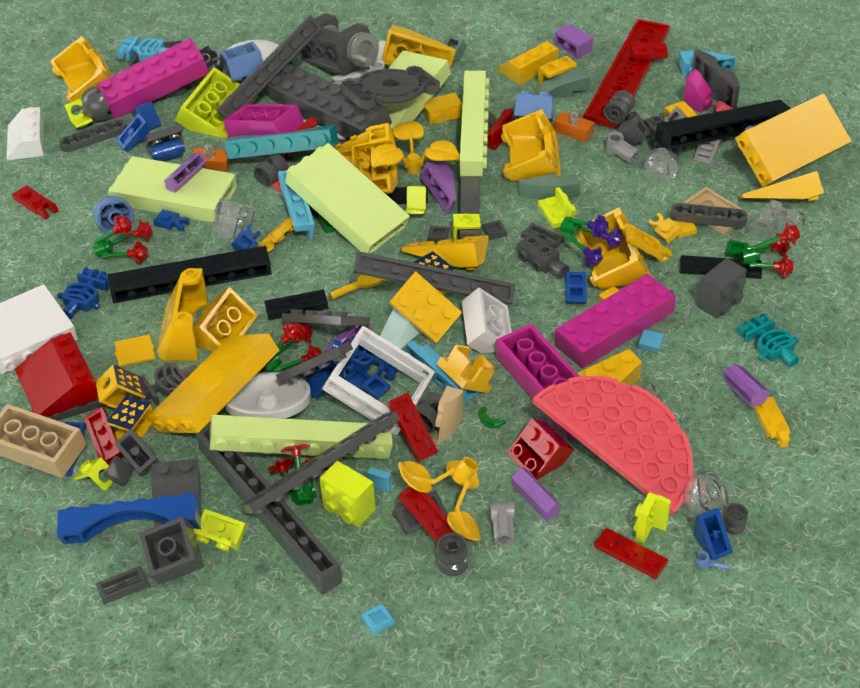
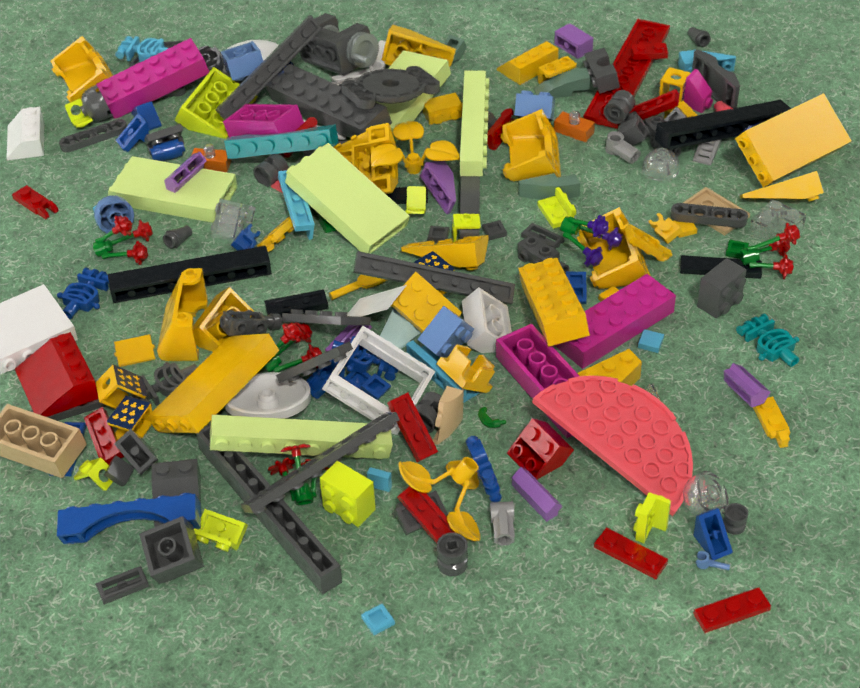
blue plate [153,209,190,231] -> none
none -> dark grey cone [163,225,192,248]
none -> dark grey brick [220,310,282,336]
none -> white sticker [347,285,407,317]
none -> medium blue brick [417,306,474,358]
none -> blue torso [466,436,502,502]
none -> yellow brick [518,258,590,347]
none -> dark grey arch [583,48,620,94]
none -> red plate [630,89,680,120]
none -> yellow piece [659,67,691,102]
none -> dark grey cone [688,27,711,47]
none -> red plate [693,587,771,633]

